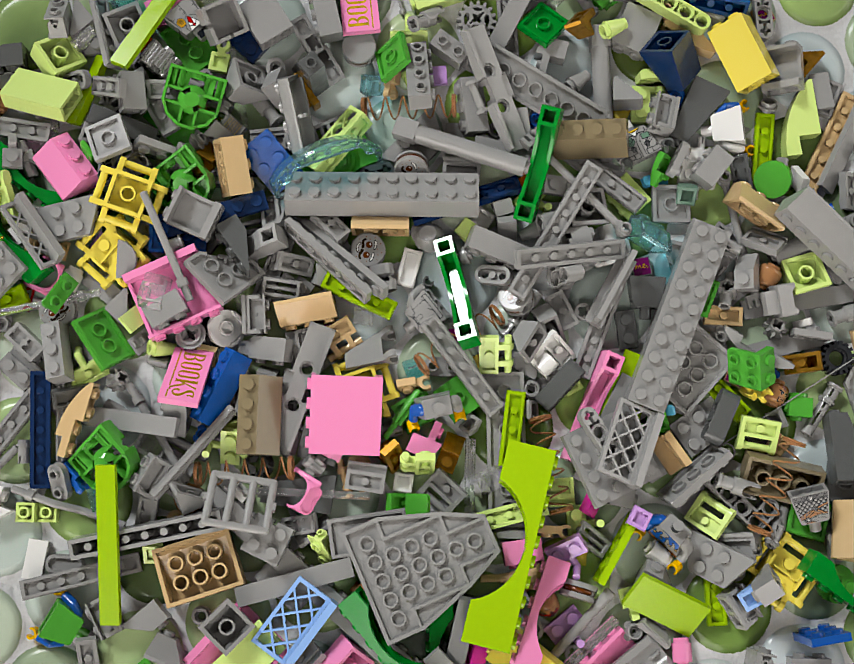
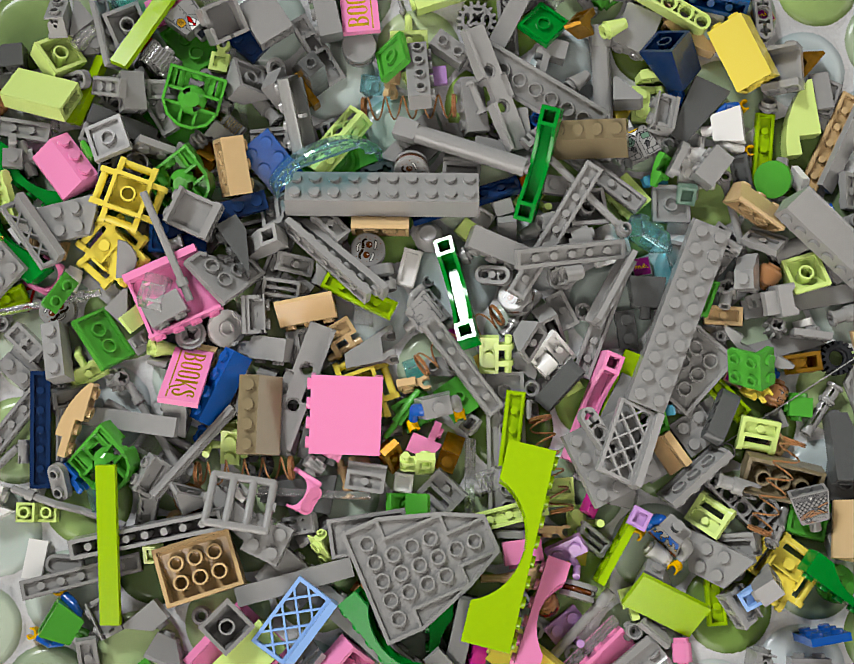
light grey piece [407,6,445,32] -> none

